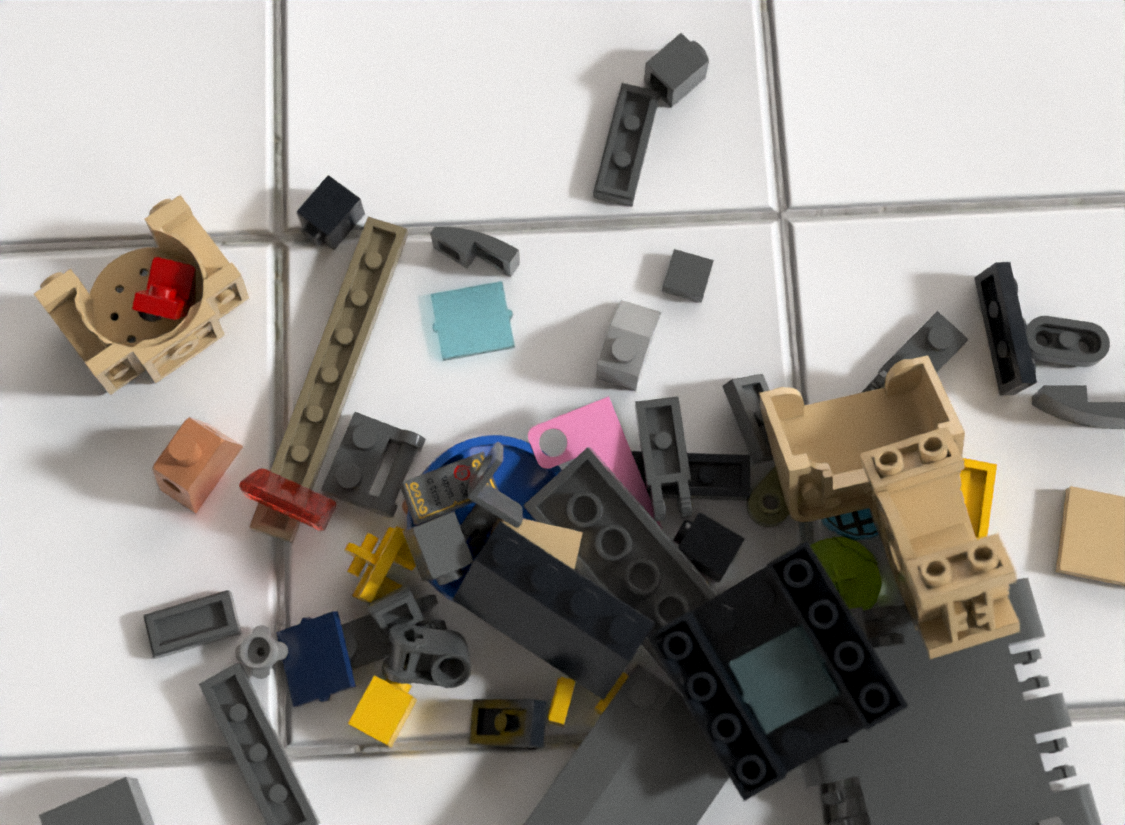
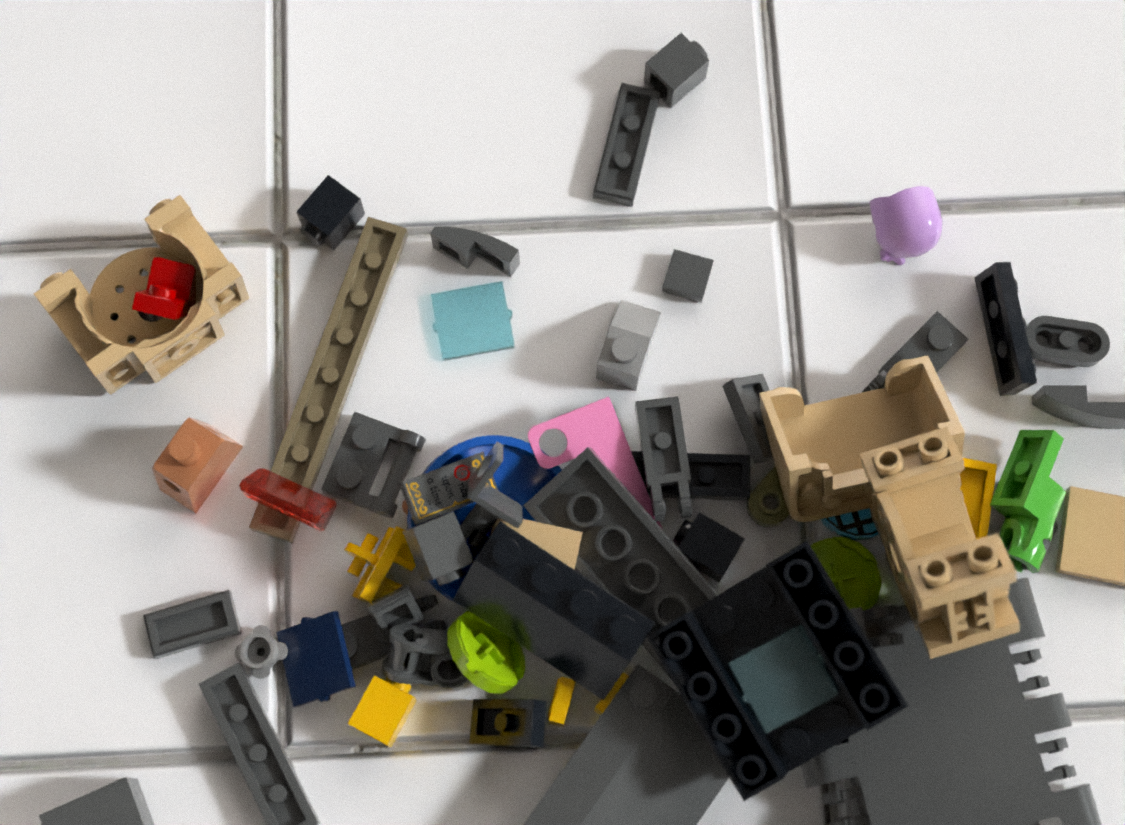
none -> lime tile [447,610,526,694]
none -> lavender helmet [870,186,943,266]
none -> bright green plate [990,430,1066,573]

